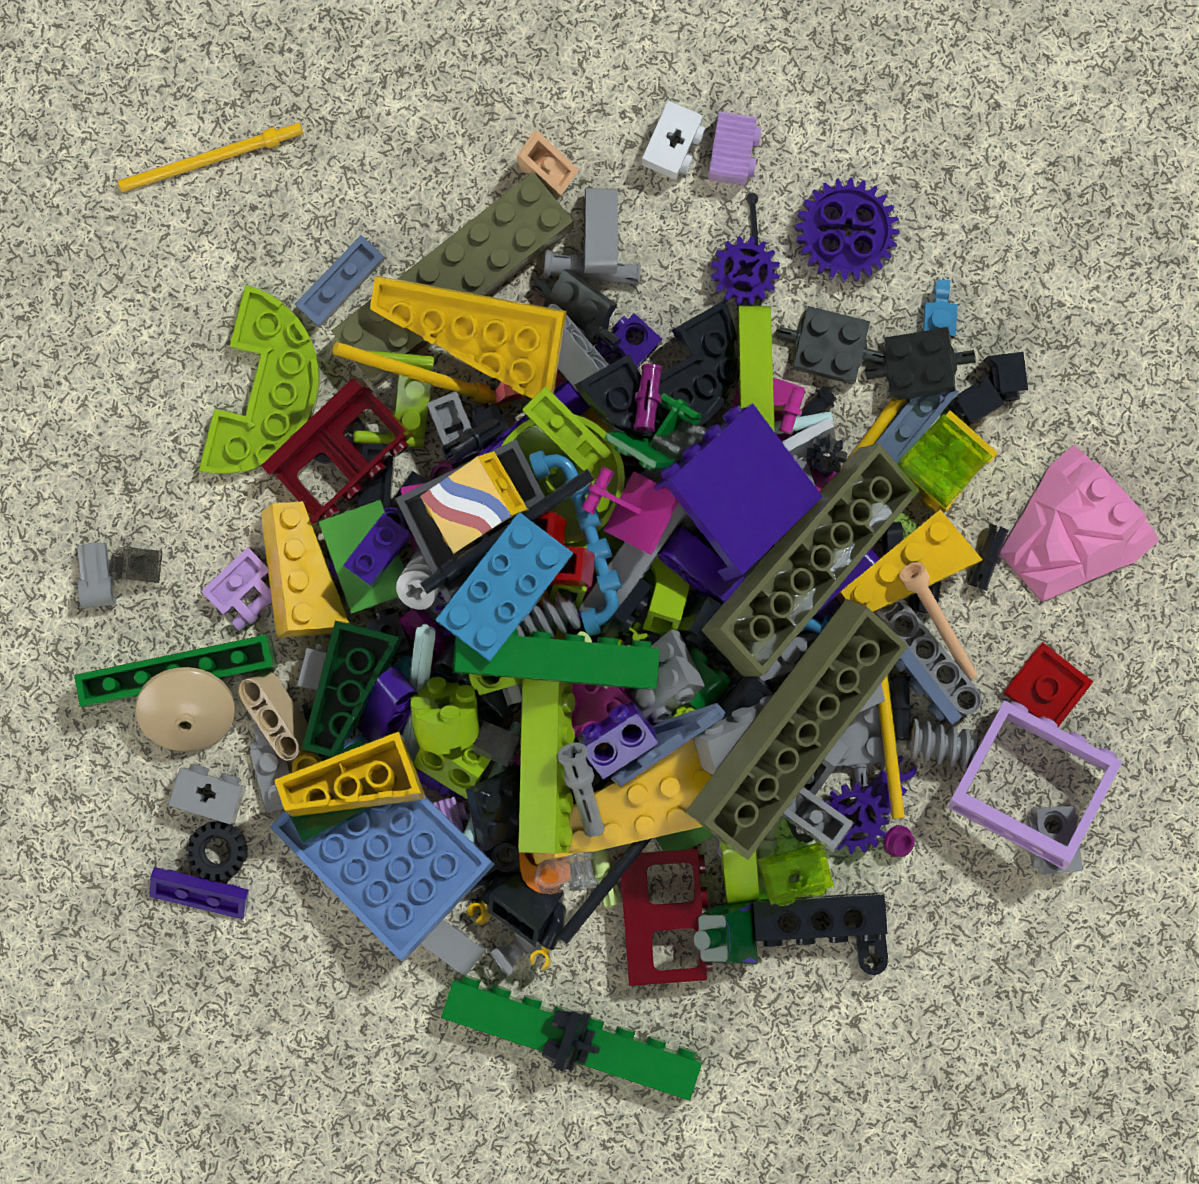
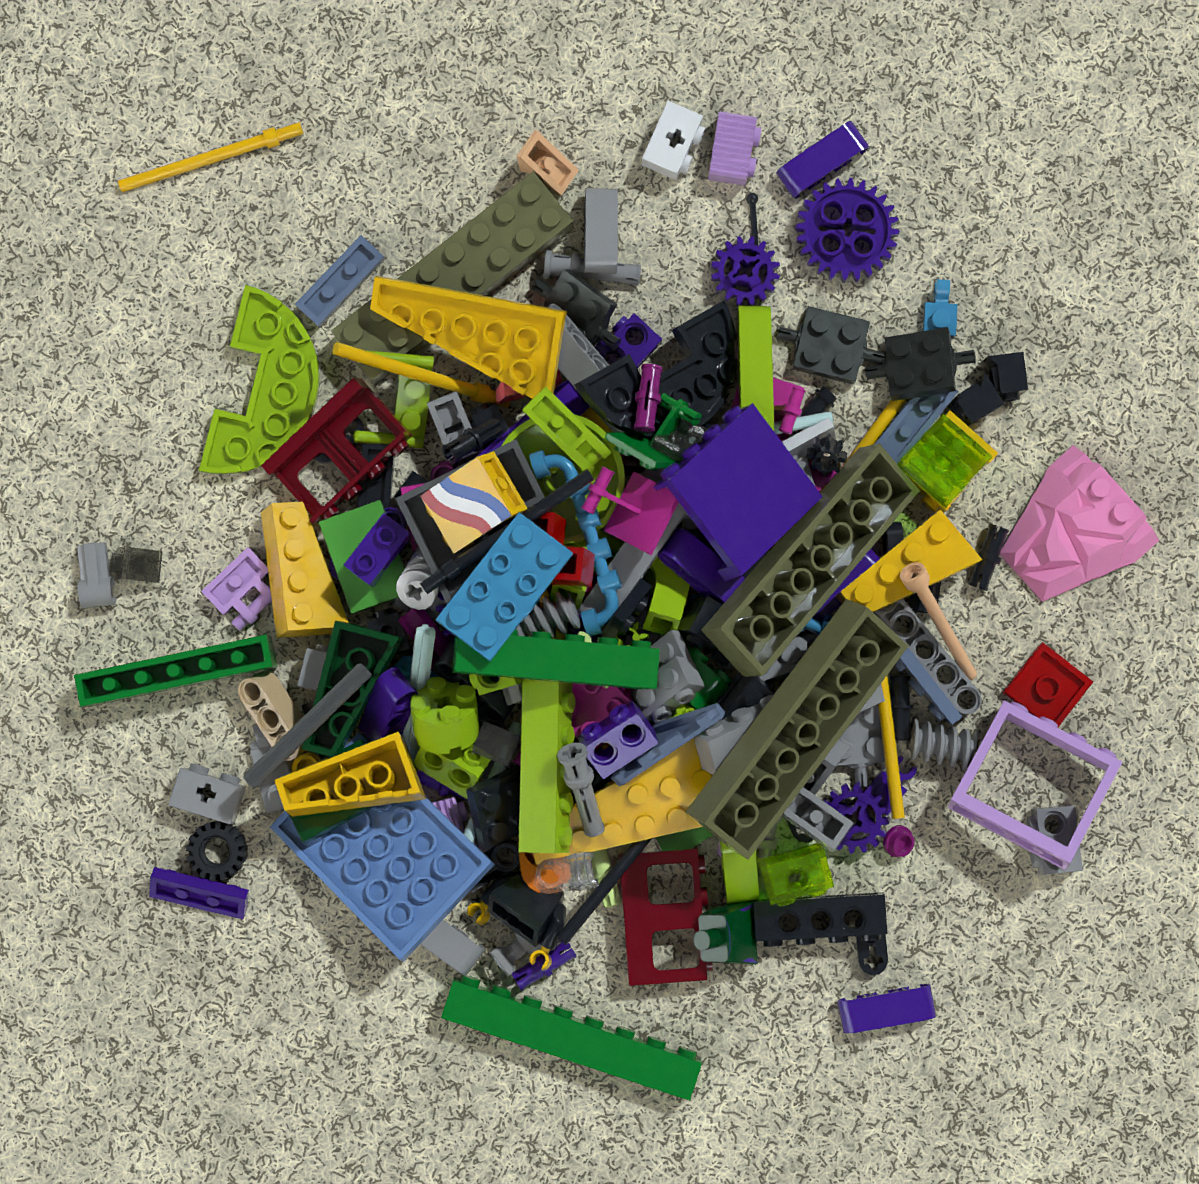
tan dish [136,667,235,751] -> none
black hips [542,1010,601,1071] -> none
none -> dark grey axle [243,663,372,788]
none -> dark purple pin [512,943,577,991]
none -> dark purple beam [776,121,870,199]
none -> dark purple beam [838,984,936,1034]

